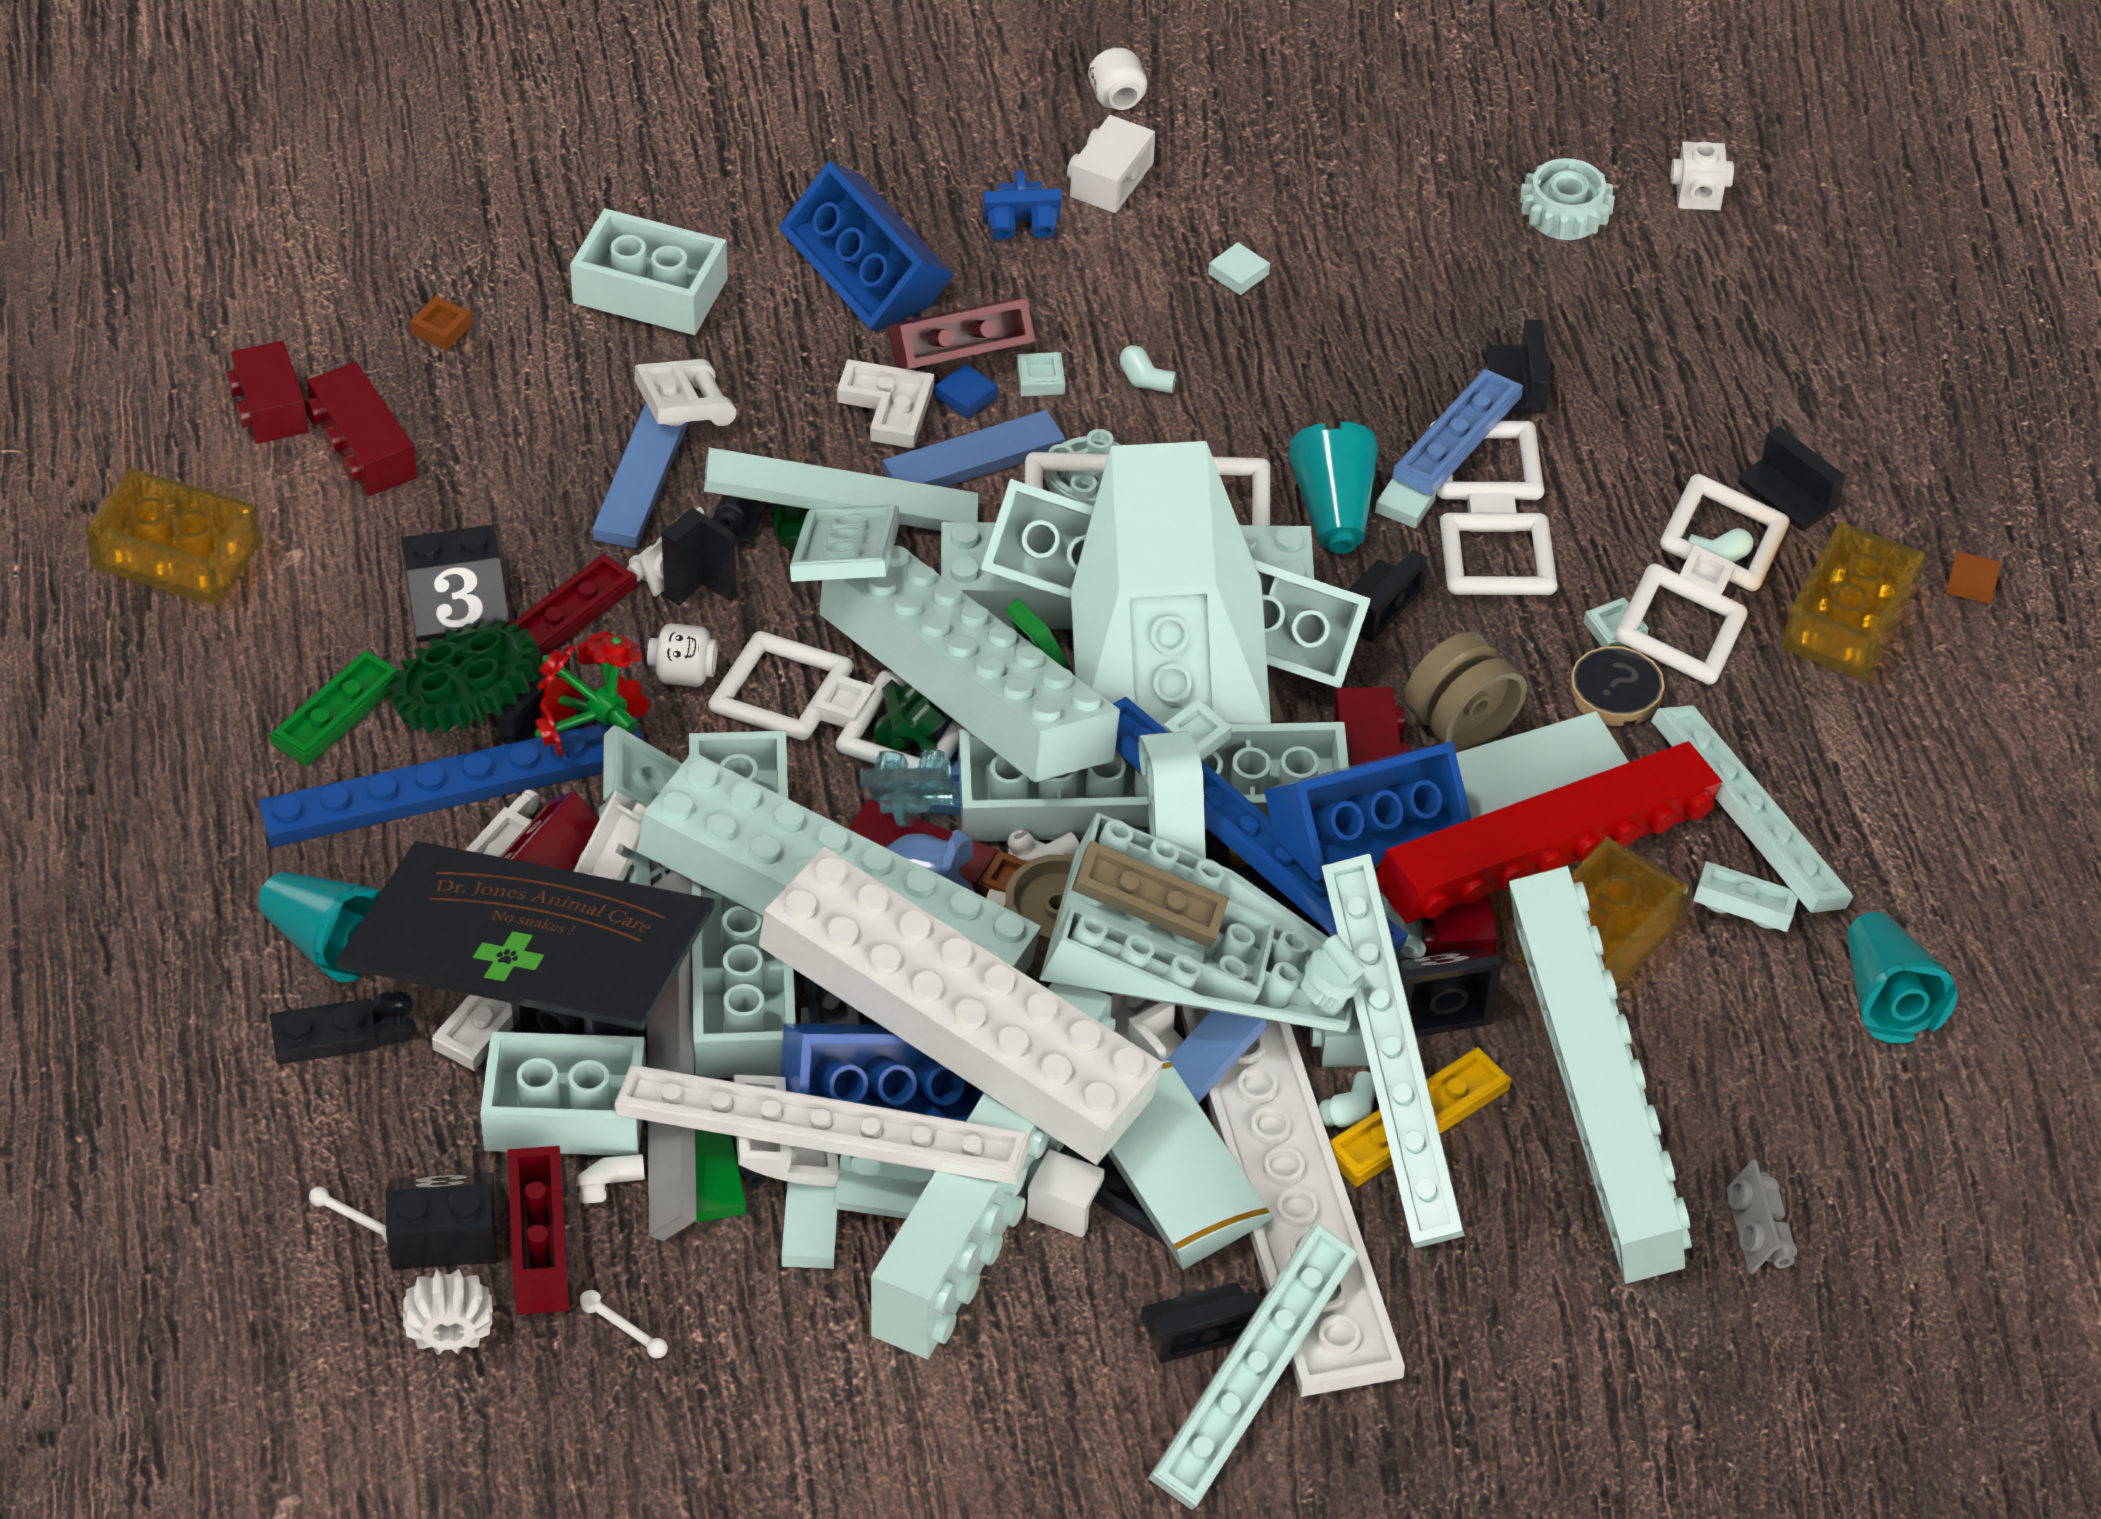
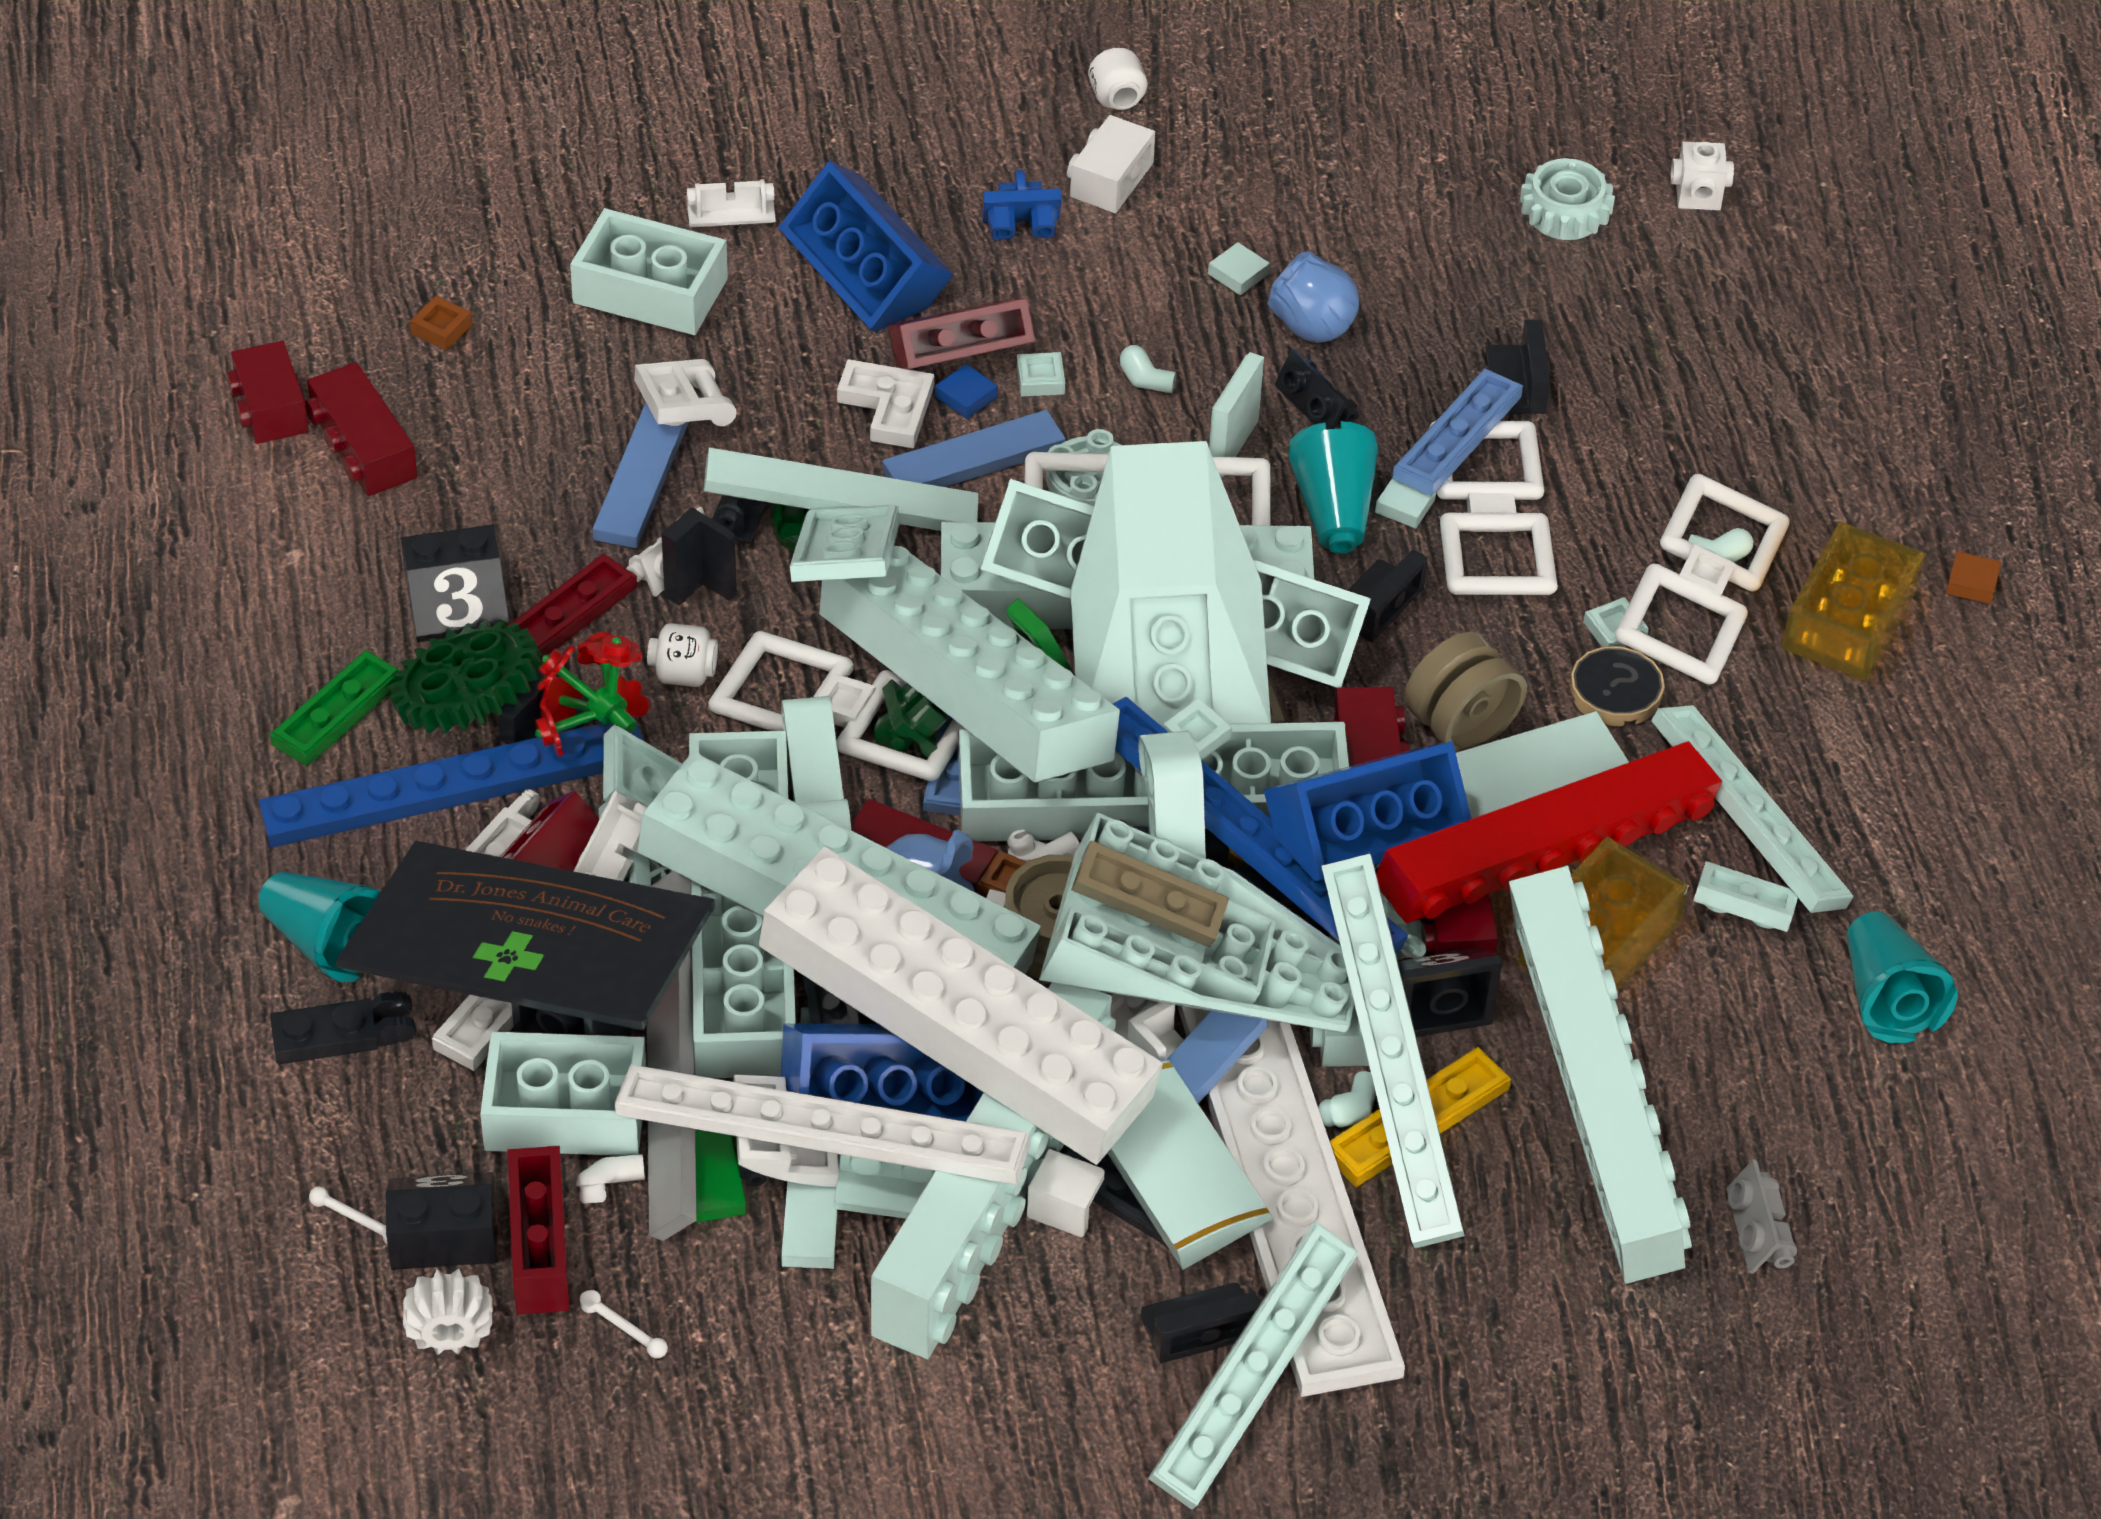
clear yellow brick [86,468,261,606] -> none
clear light blue hips [859,750,958,827] -> none
light aqua piece [1300,935,1365,1009] -> none
black panel [1738,426,1846,531] -> none
none -> white hinge [686,179,776,227]
none -> light aqua beam [781,696,851,830]
none -> light aqua tile [1209,352,1264,478]
none -> medium blue hair [1268,251,1360,343]
none -> black hinge [1274,349,1359,430]

